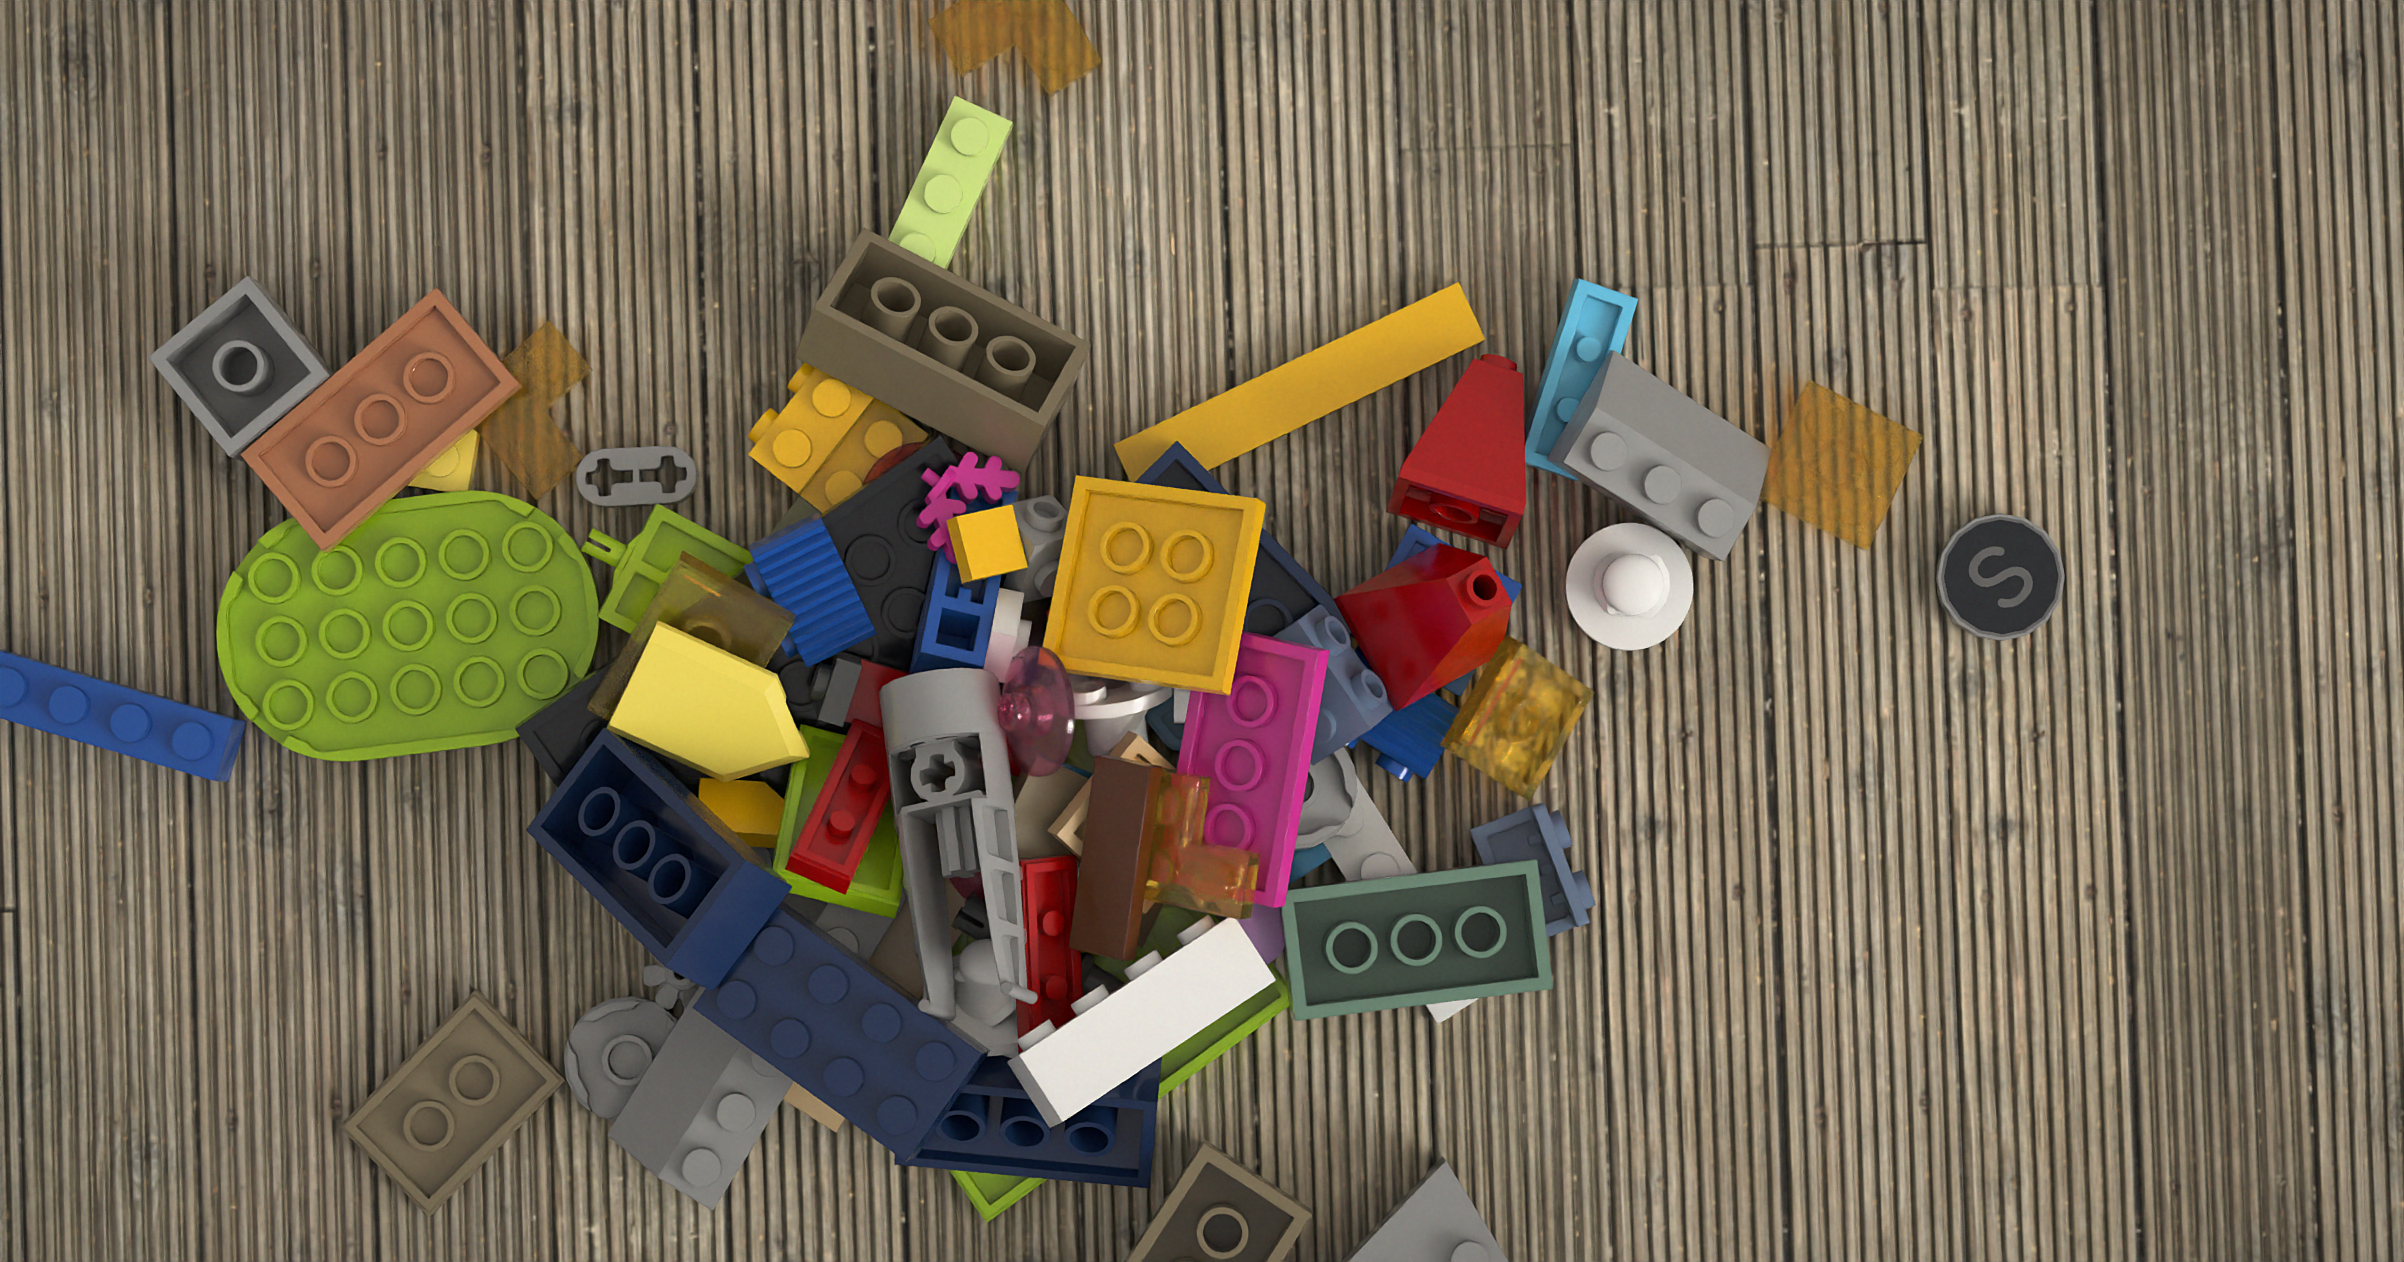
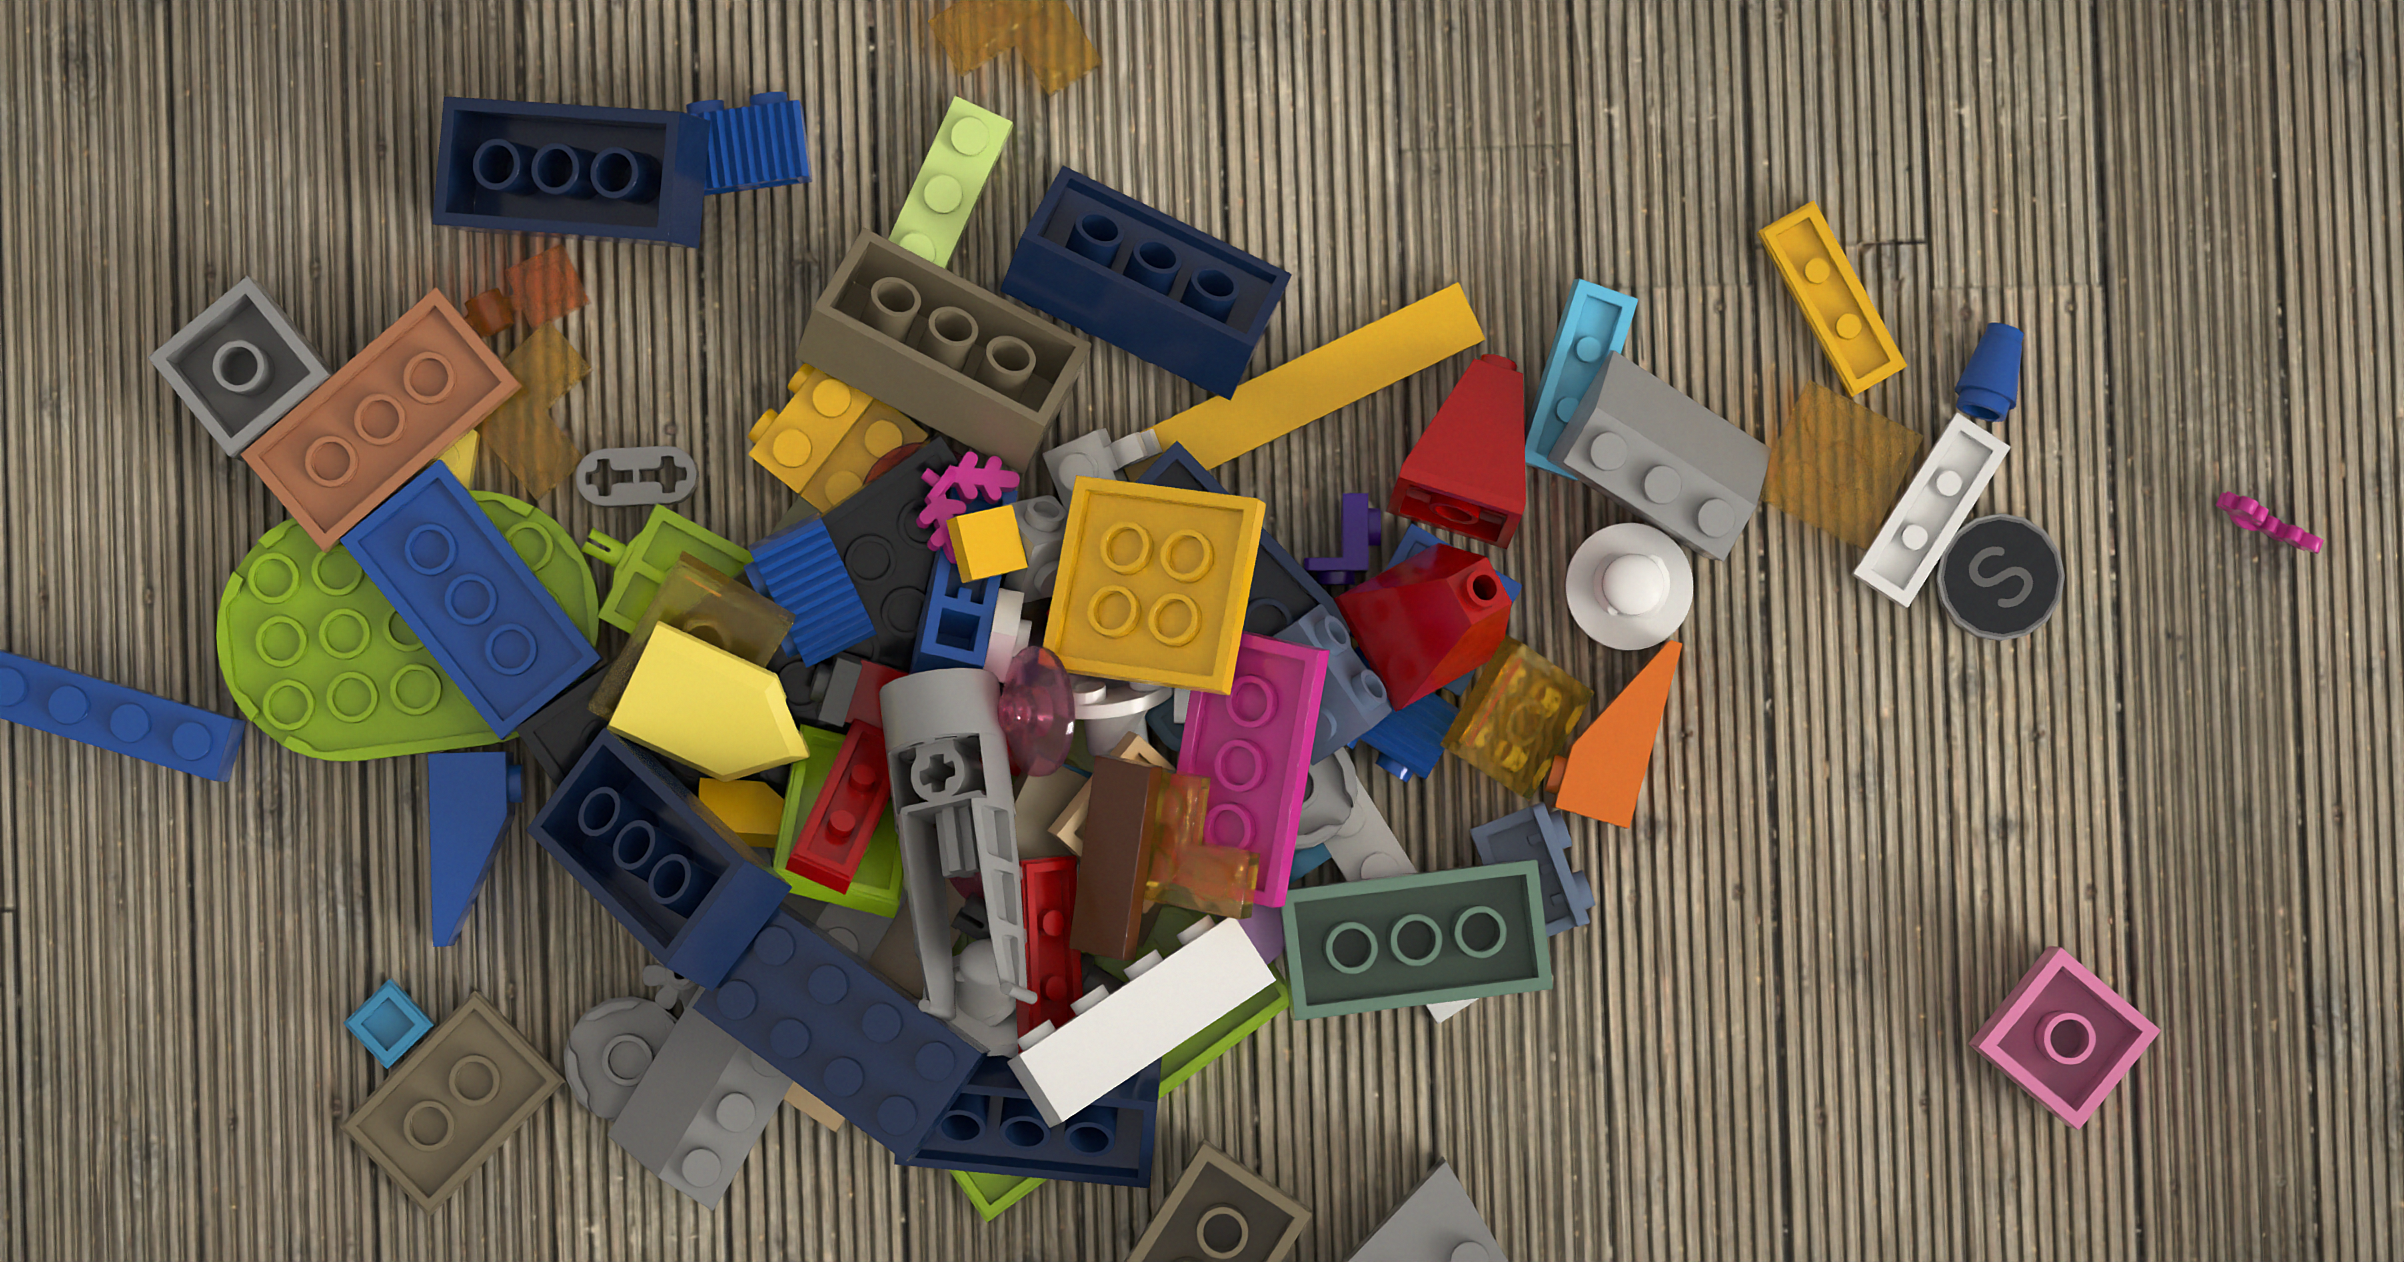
none -> blue plate [340,459,604,740]
none -> dark azure tile [343,978,436,1069]
none -> blue slope [428,751,525,947]
none -> dark blue brick [432,96,711,249]
none -> clear orange plate [464,243,591,339]
none -> blue brick [686,92,813,196]
none -> dark blue slope [1000,165,1292,401]
none -> white plate [1042,428,1163,512]
none -> dark purple bracket [1303,493,1381,585]
none -> orange slope [1544,640,1683,829]
none -> yellow tile [1756,200,1907,399]
none -> white plate [1851,413,2011,609]
none -> blue cone [1954,322,2024,422]
none -> bright pink brick [1968,946,2161,1130]
none -> dark pink animal [2215,491,2324,554]

